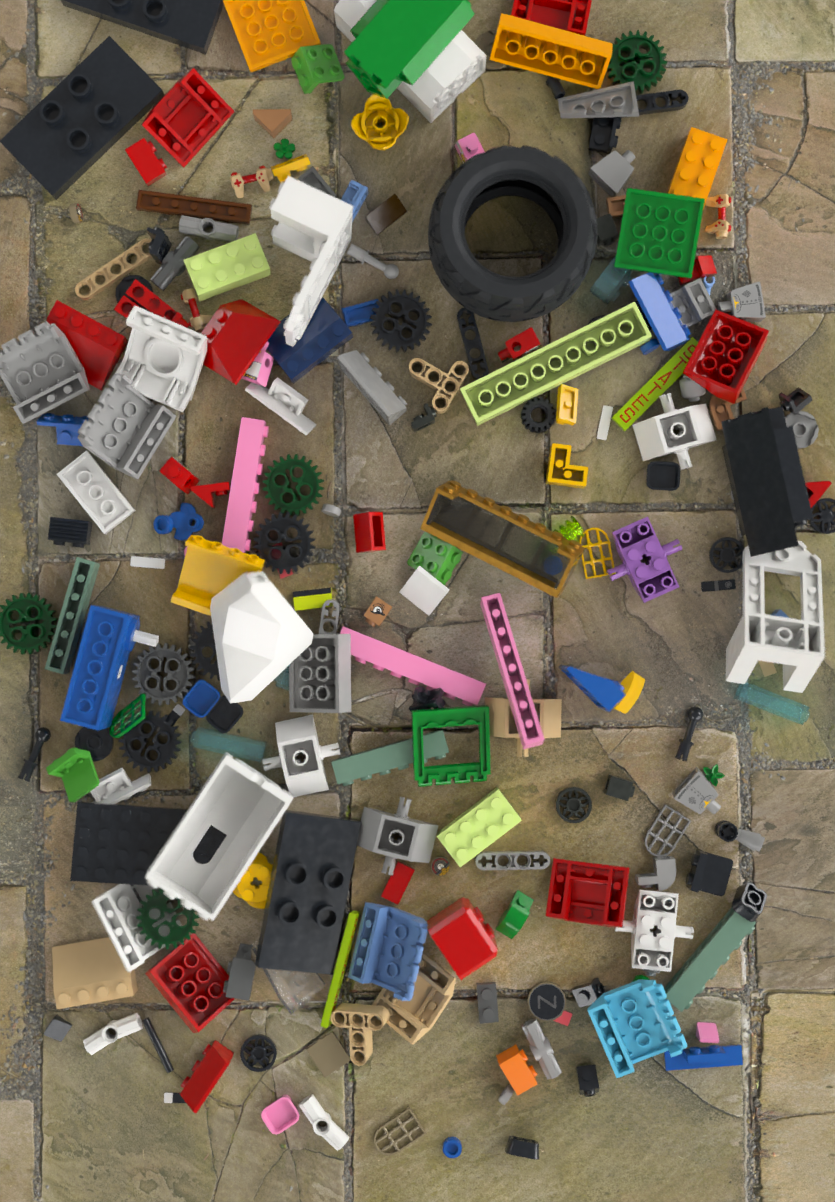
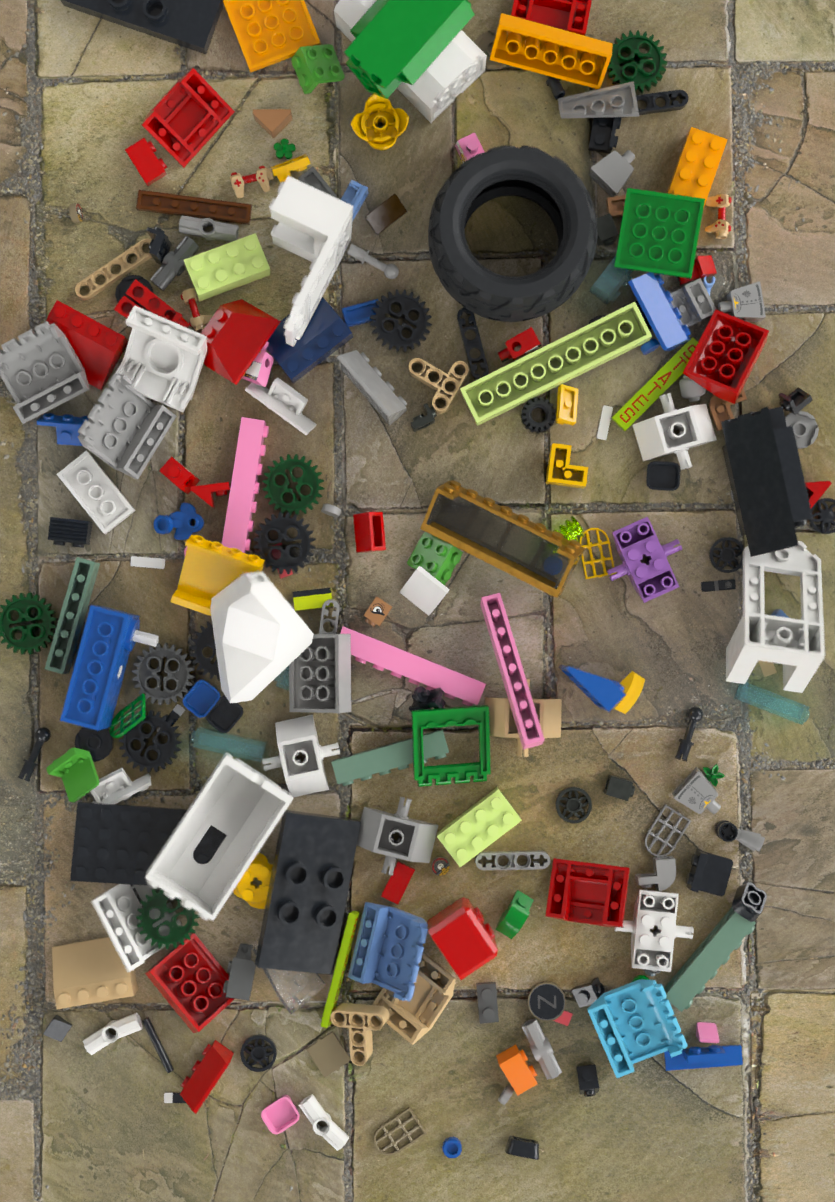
black plate [0,36,165,200] -> none

